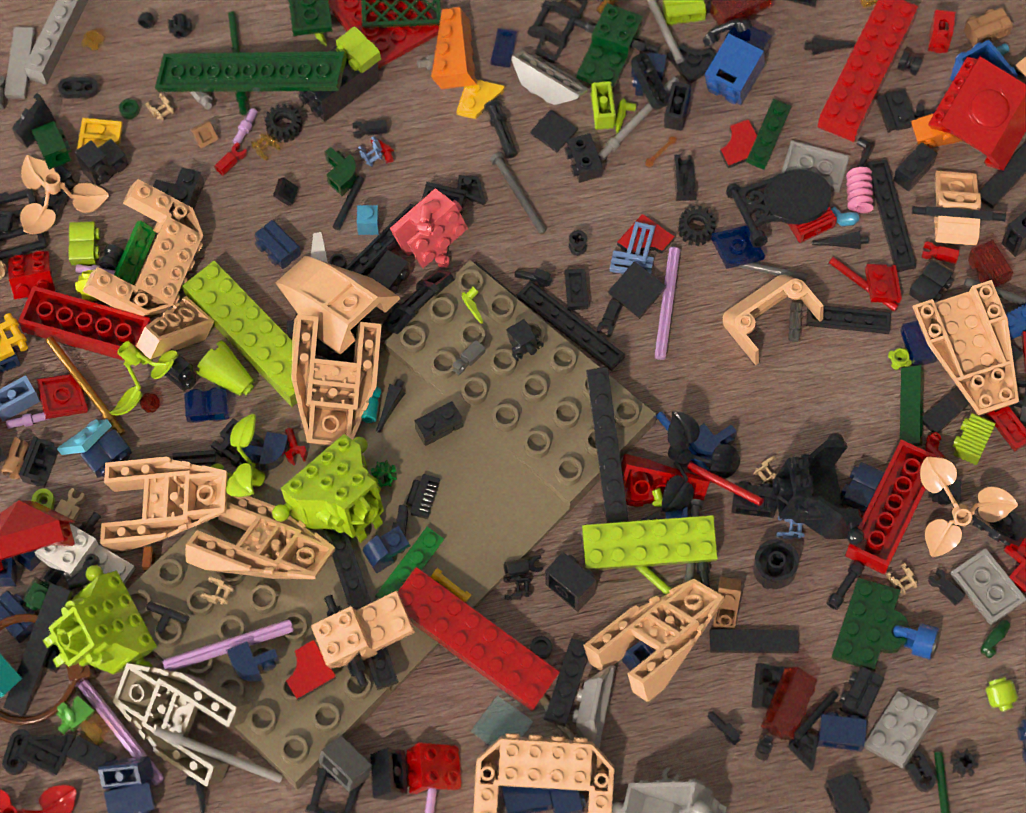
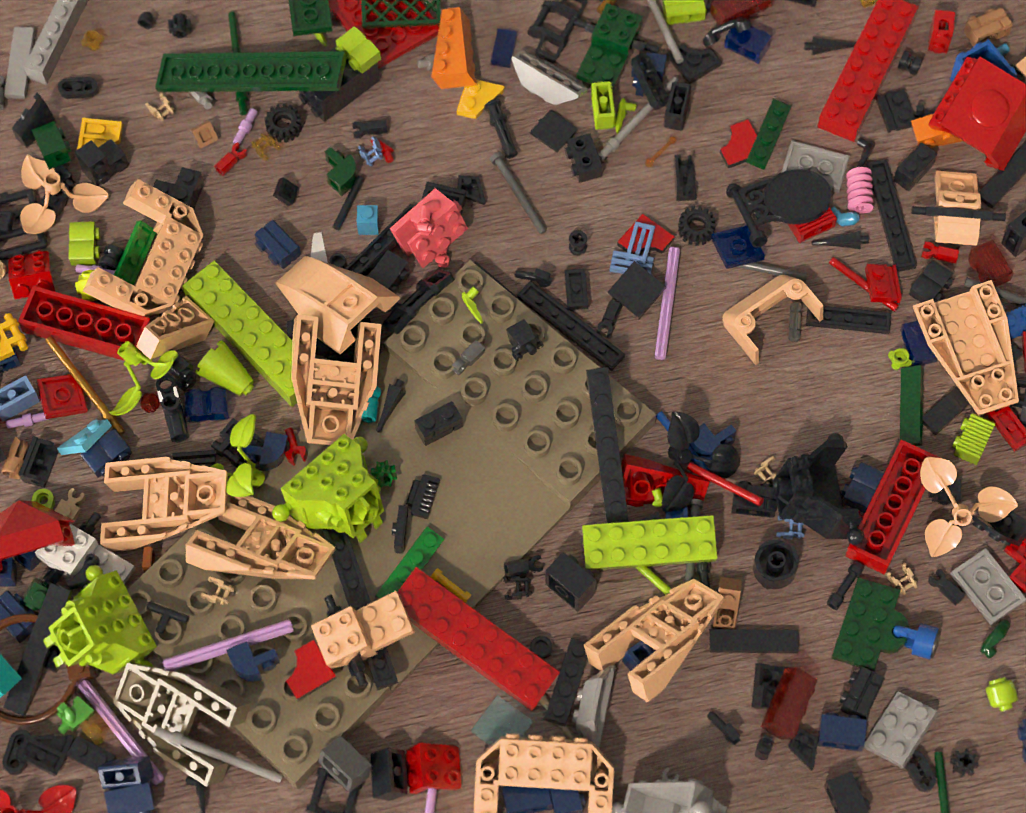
dark green tile [119,99,140,119] -> none
dark blue brick [363,526,411,573] -> none
blue container [705,33,765,105] -> none
black bar [793,690,839,739] -> none
red arm [925,432,946,459] -> none
none -> black connector [156,375,190,443]

